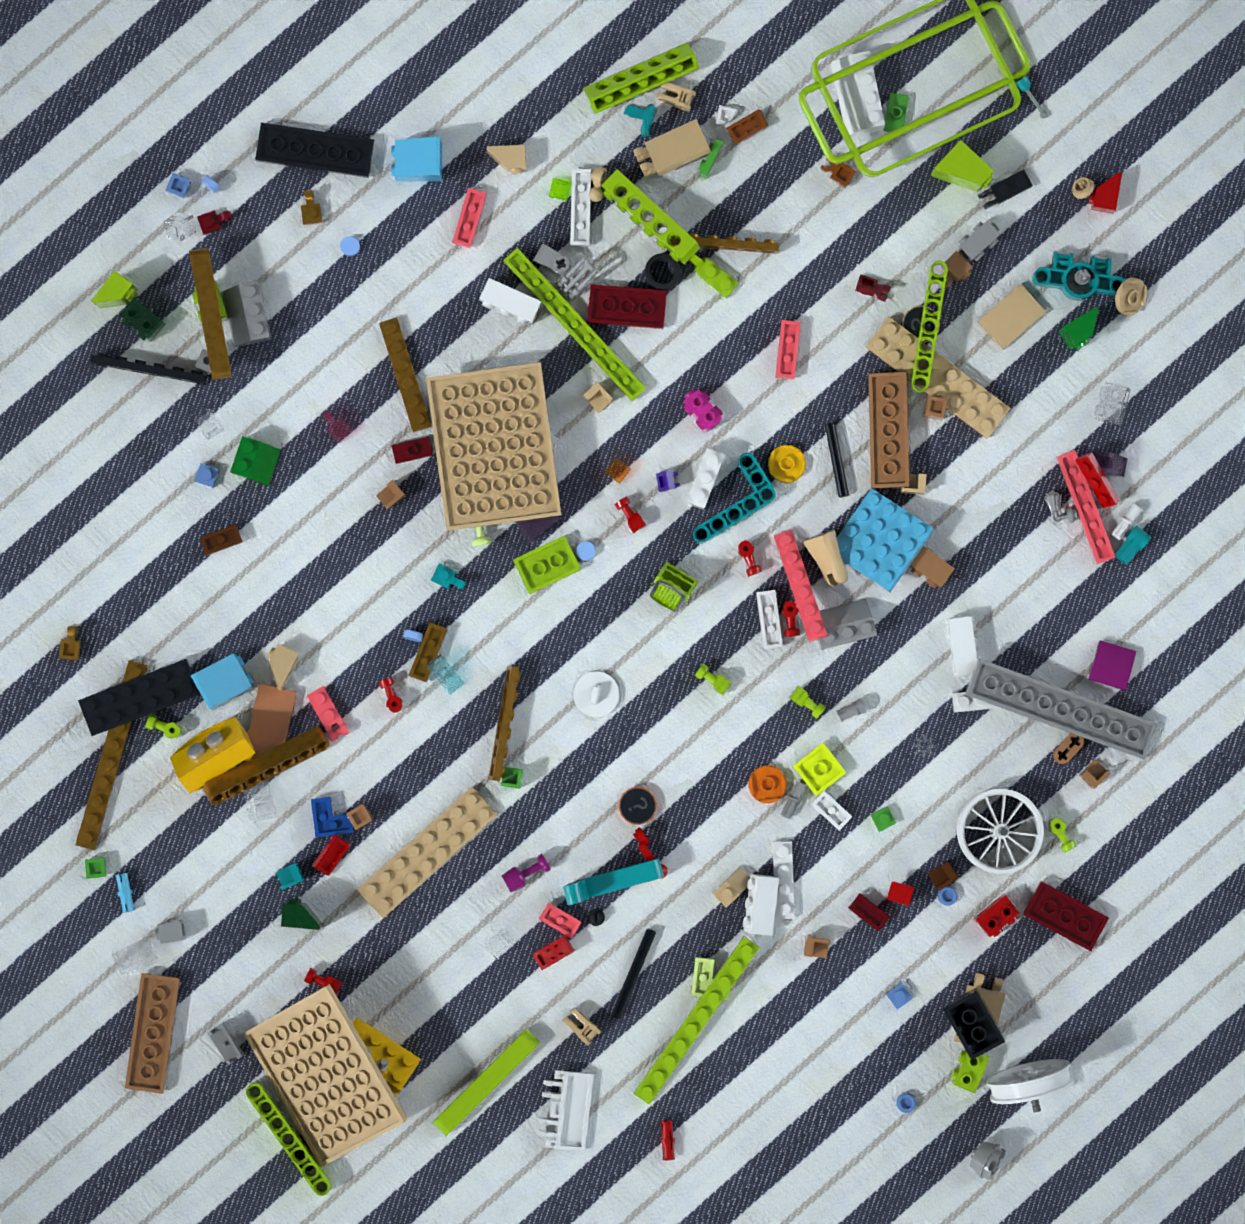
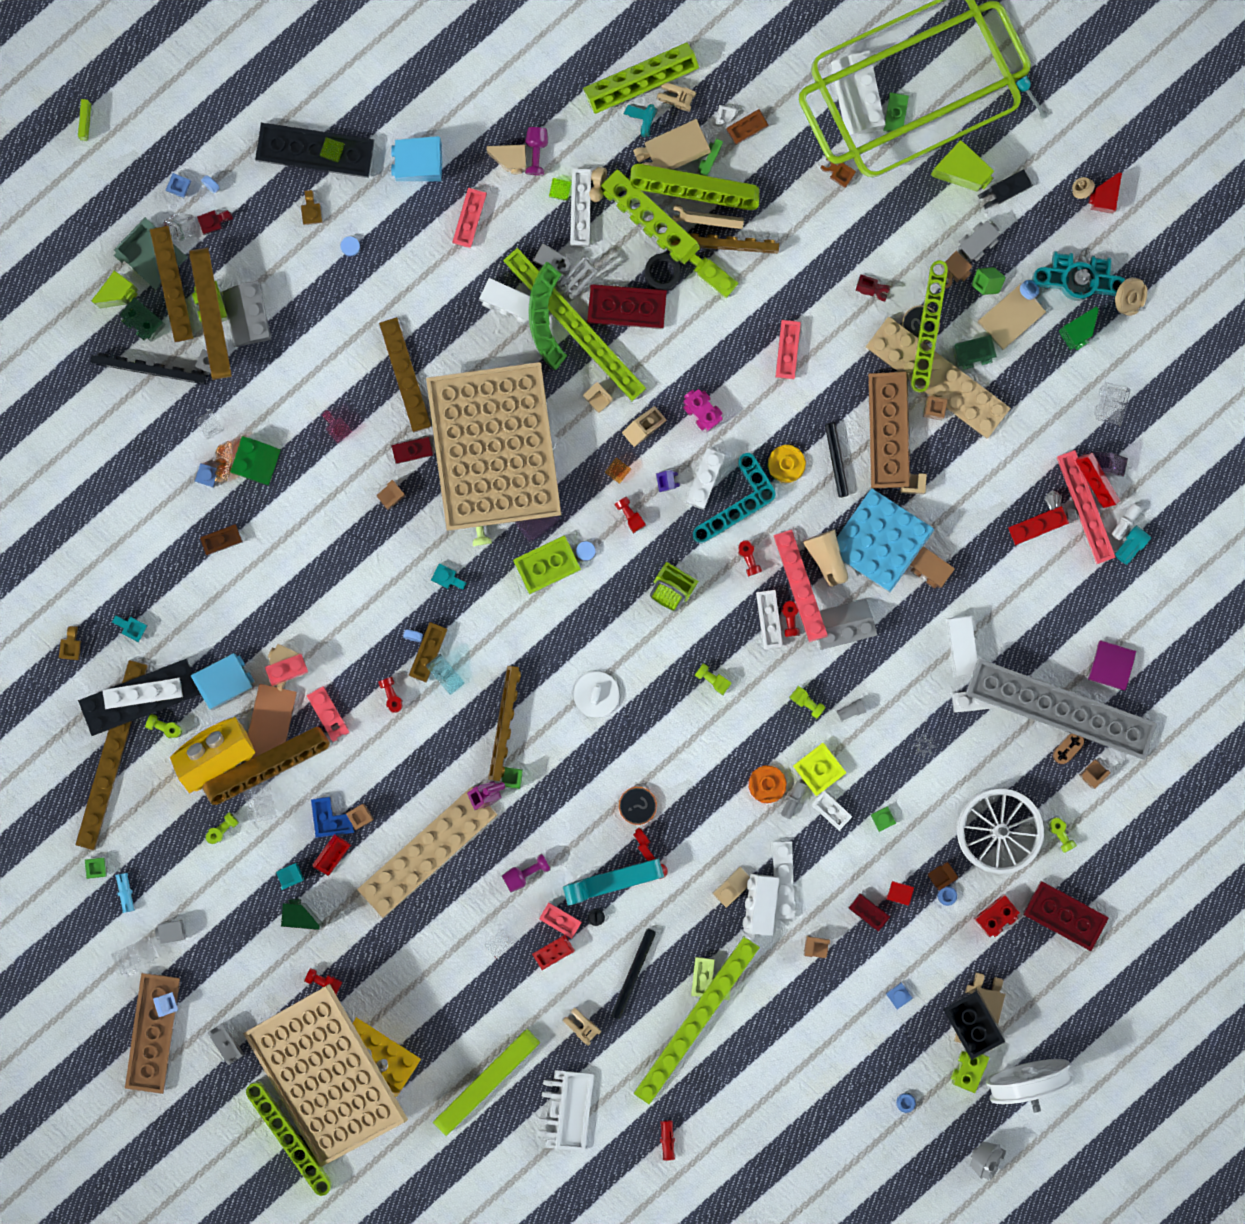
none -> lime tile [78,99,92,141]
none -> white plate [103,678,183,709]
none -> teal plate [112,615,148,643]
none -> sand green door [113,217,187,290]
none -> pearl gold plate [150,226,194,342]
none -> light blue plate [153,992,178,1017]
none -> lime leg [206,812,239,844]
none -> clear orange slope [215,441,232,485]
none -> coral plate [265,654,308,686]
none -> clear neon green tile [320,138,345,163]
none -> magenta brick [467,781,505,810]
none -> magenta piece [525,127,548,176]
none -> bright green tile [529,262,567,370]
none -> tan slope [622,406,667,447]
none -> lime beam [630,164,759,210]
none -> tan tile [672,205,744,229]
none -> clear green brick [952,335,997,370]
none -> bright green panel [972,267,1006,295]
none -> red plate [1008,506,1069,545]
none -> light blue tile [1020,280,1039,300]

